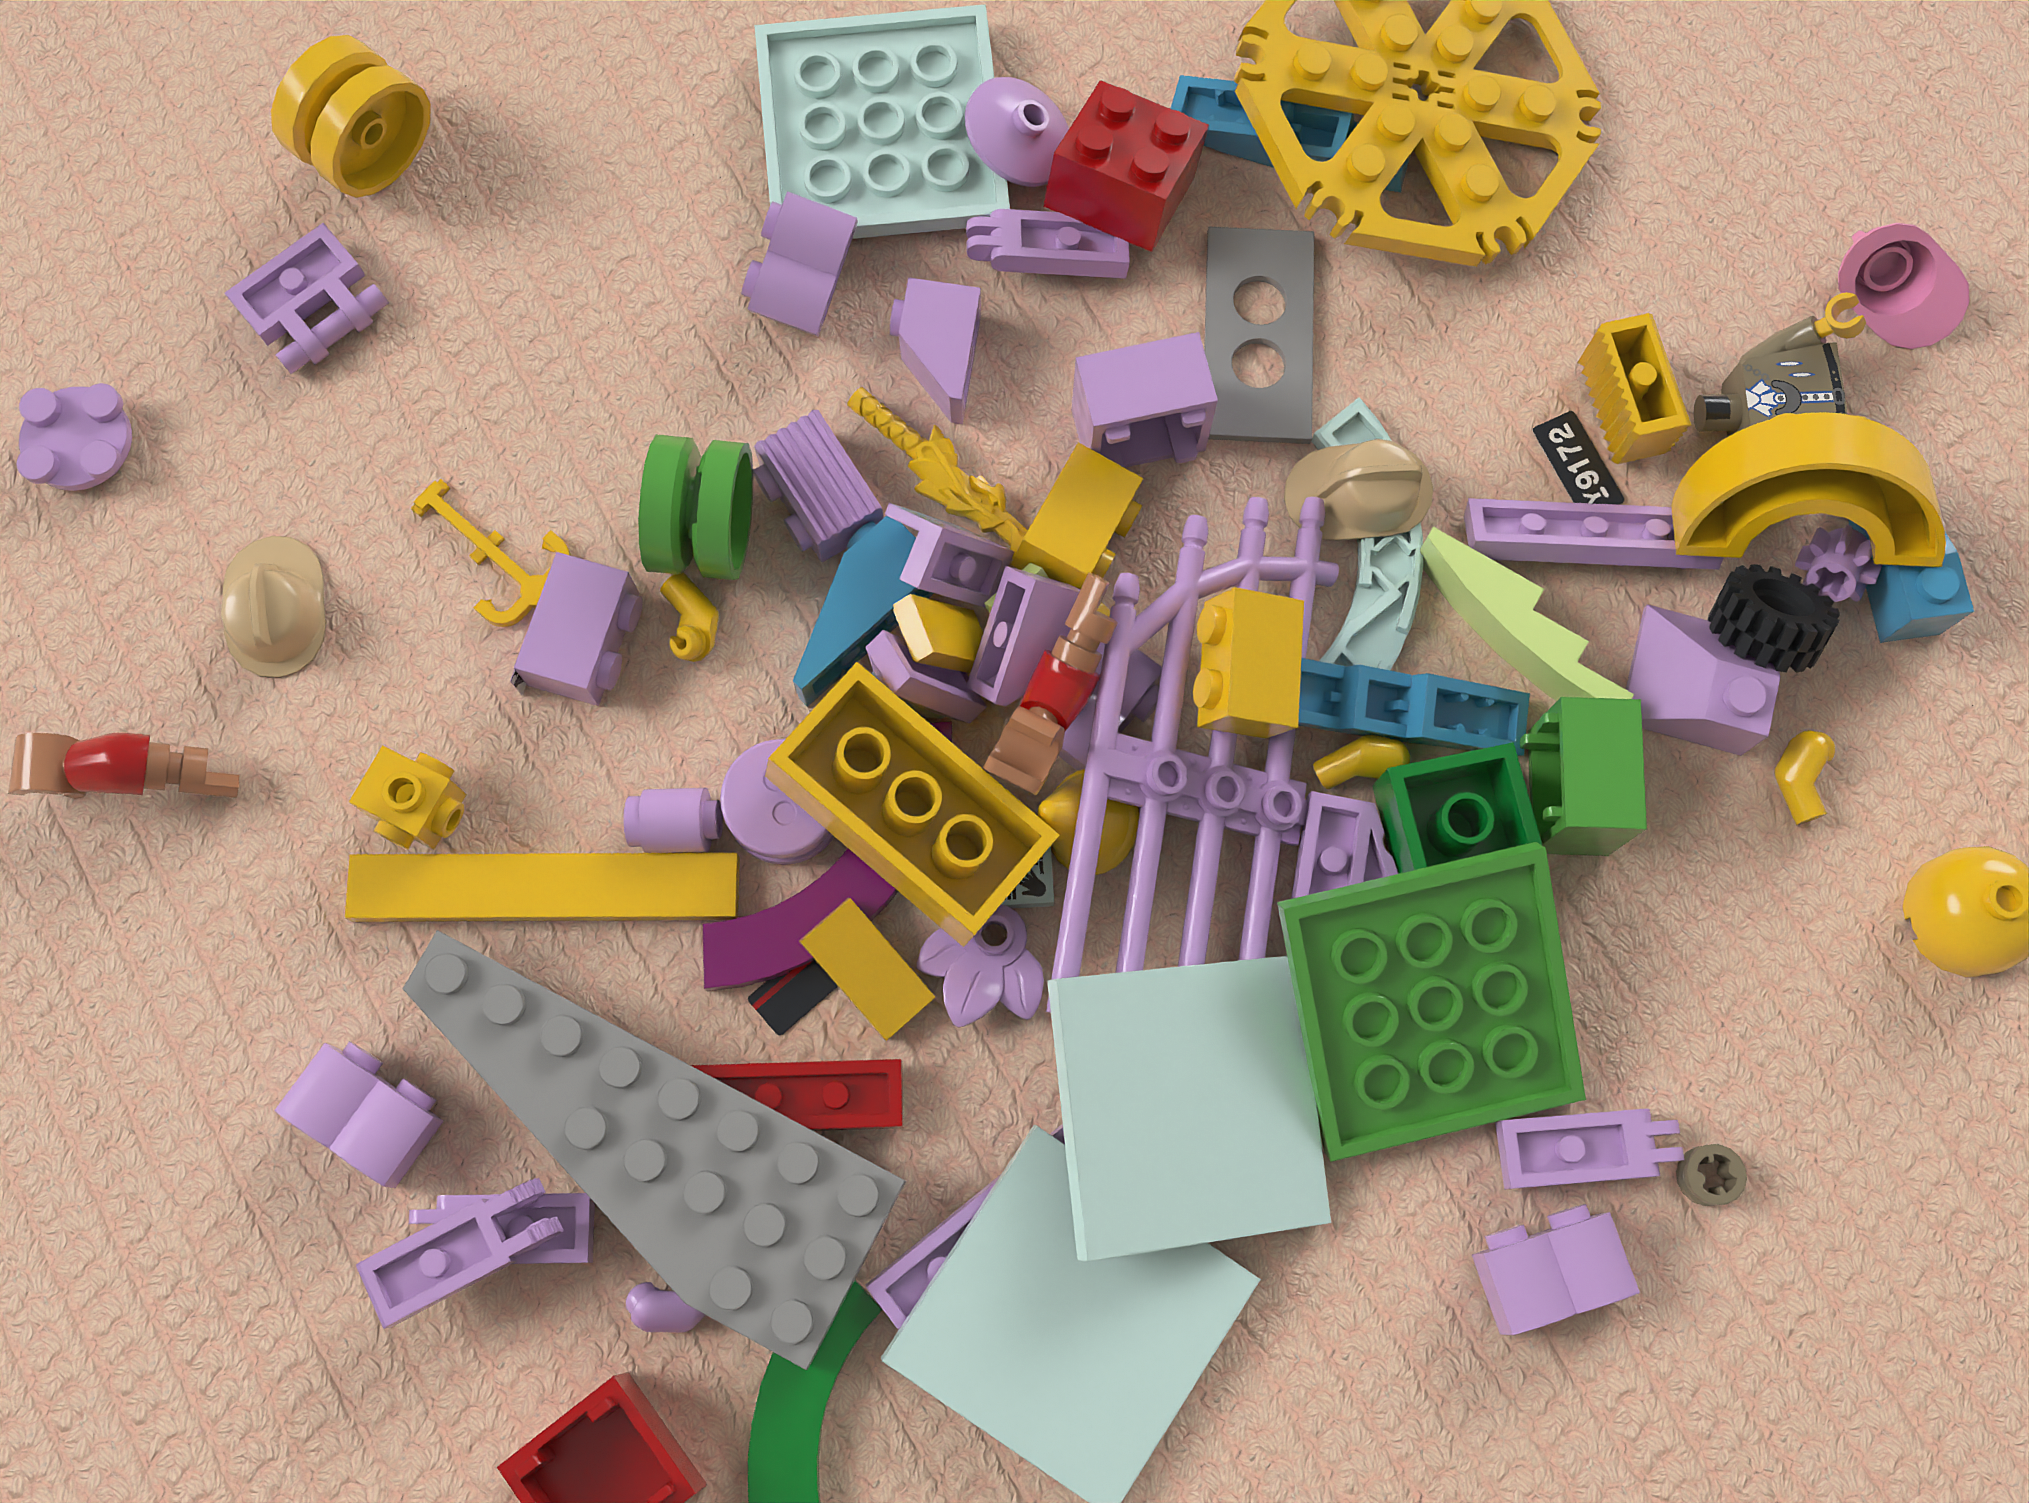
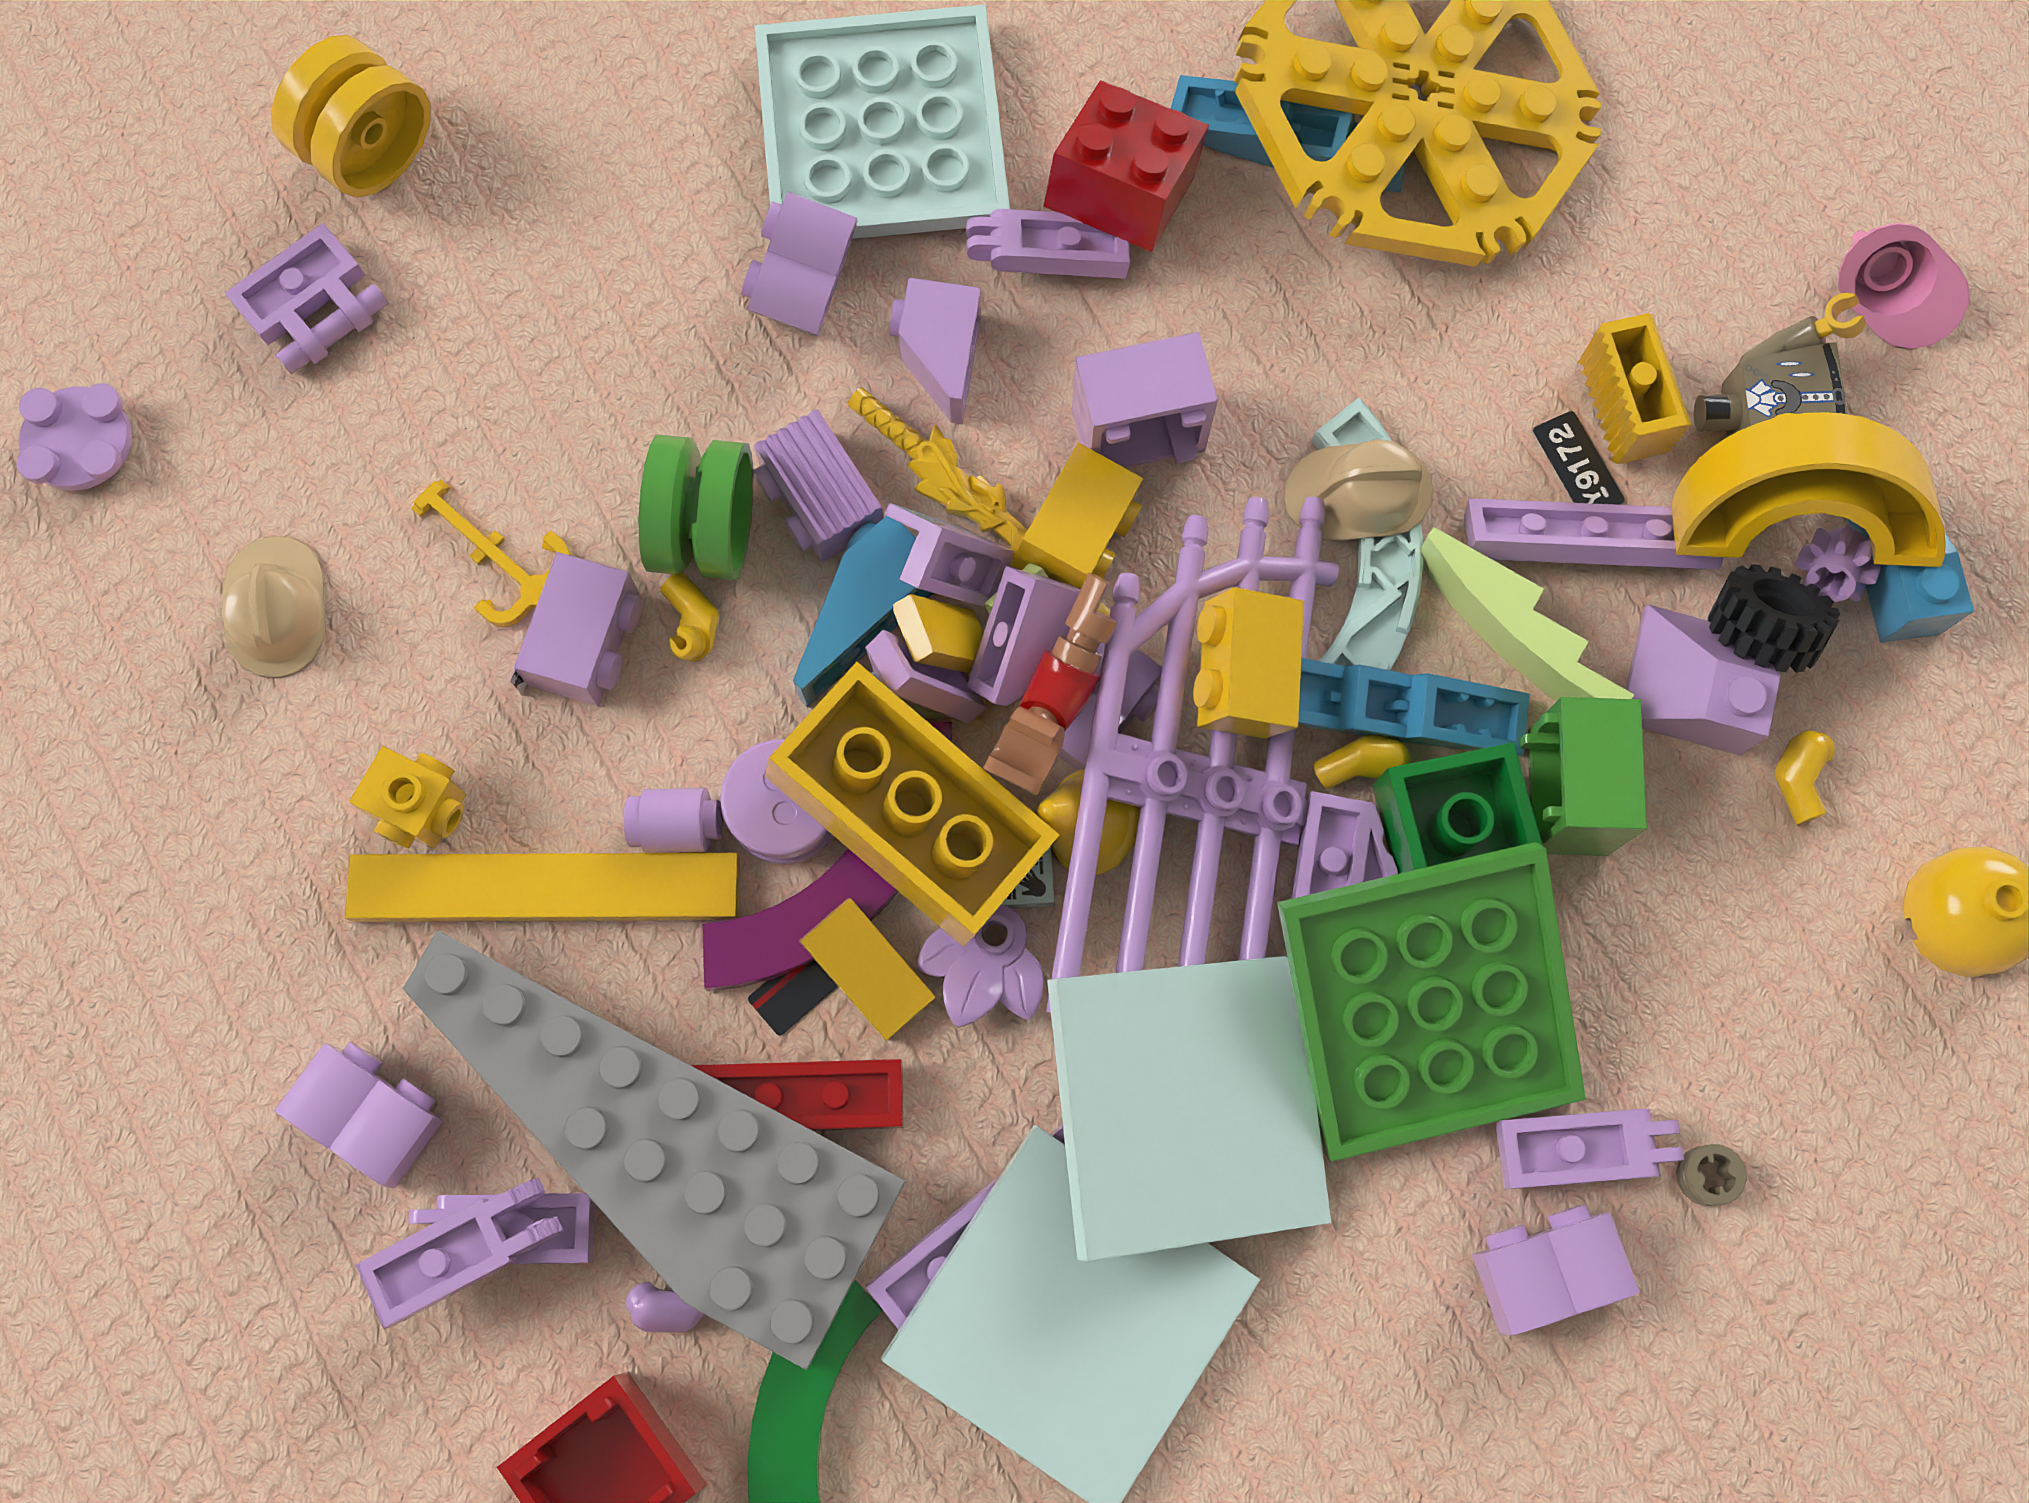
nougat piece [8,733,239,799] -> none
lavender dish [965,77,1069,187] -> none
light grey piece [1204,227,1314,444] -> none

